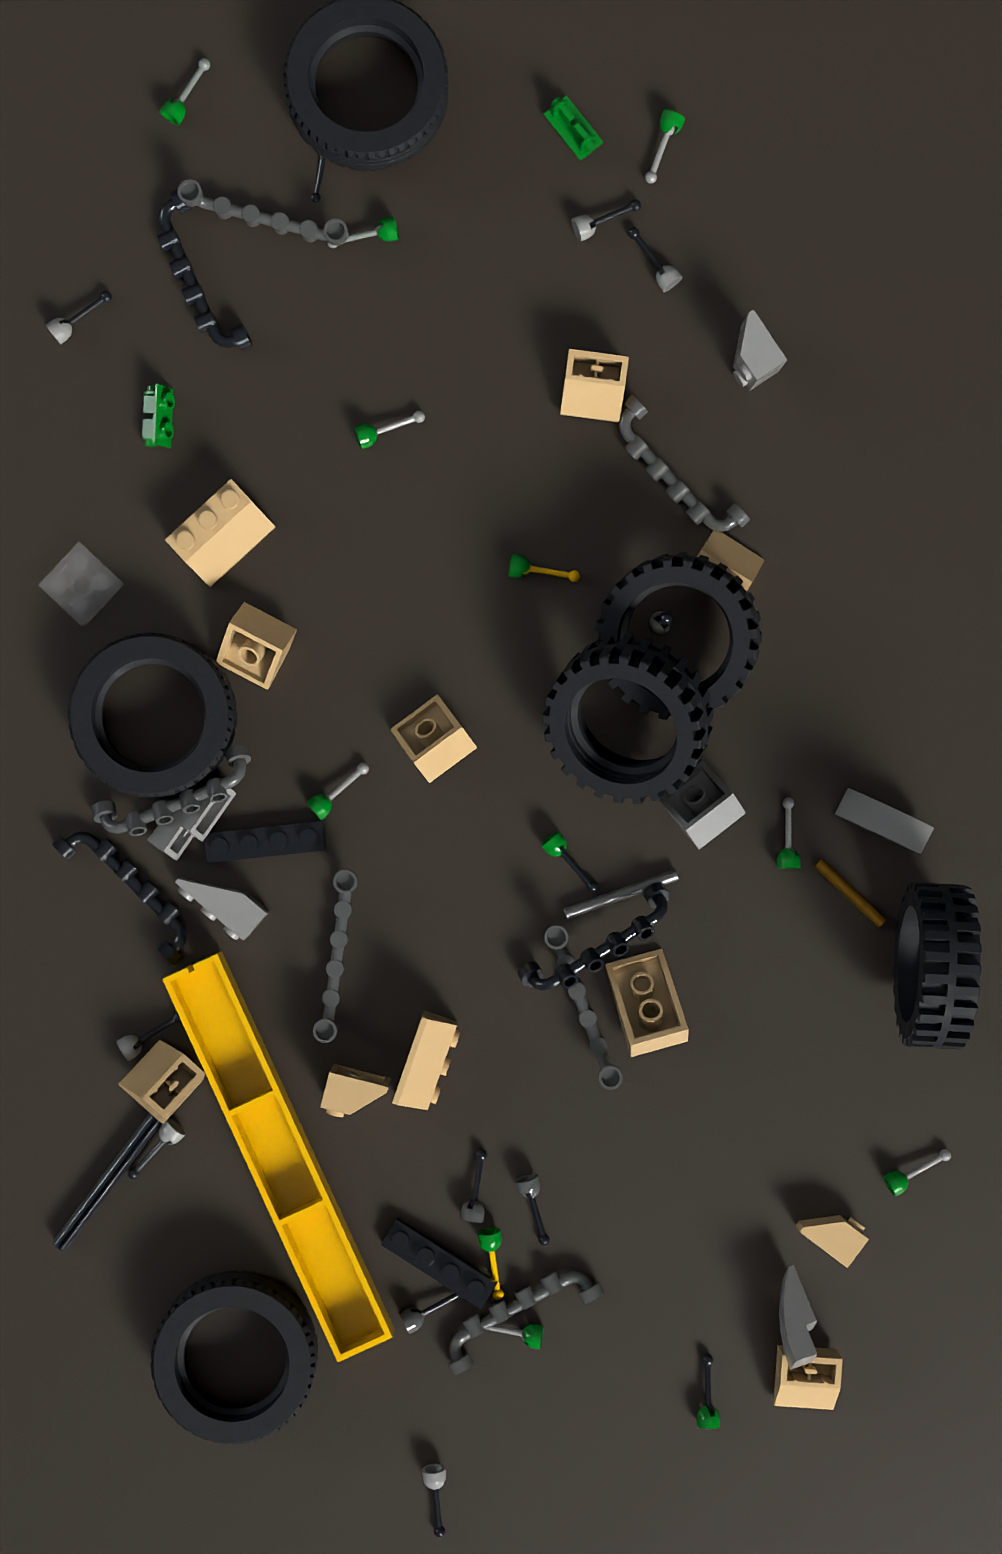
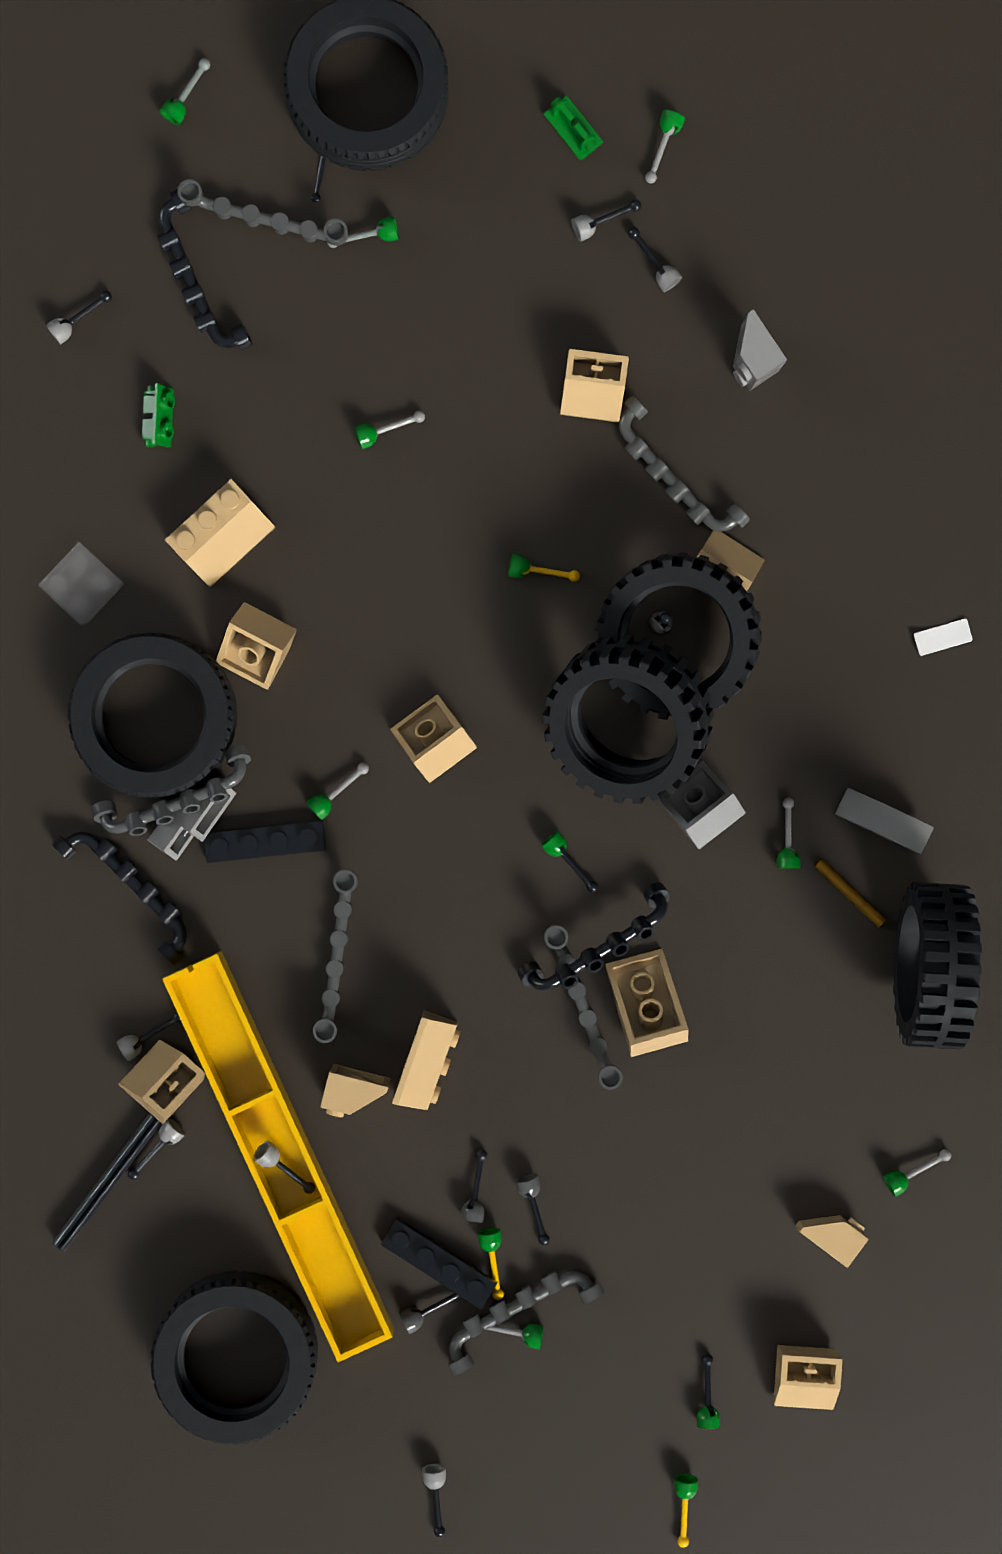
light grey slope [175,877,270,941] -> none
flat silver bar [563,869,679,919] -> none
light grey slope [779,1265,817,1370] -> none
none -> light grey hinge [253,1140,315,1194]
none -> green hinge [674,1474,698,1548]
none -> white sticker [914,619,973,656]

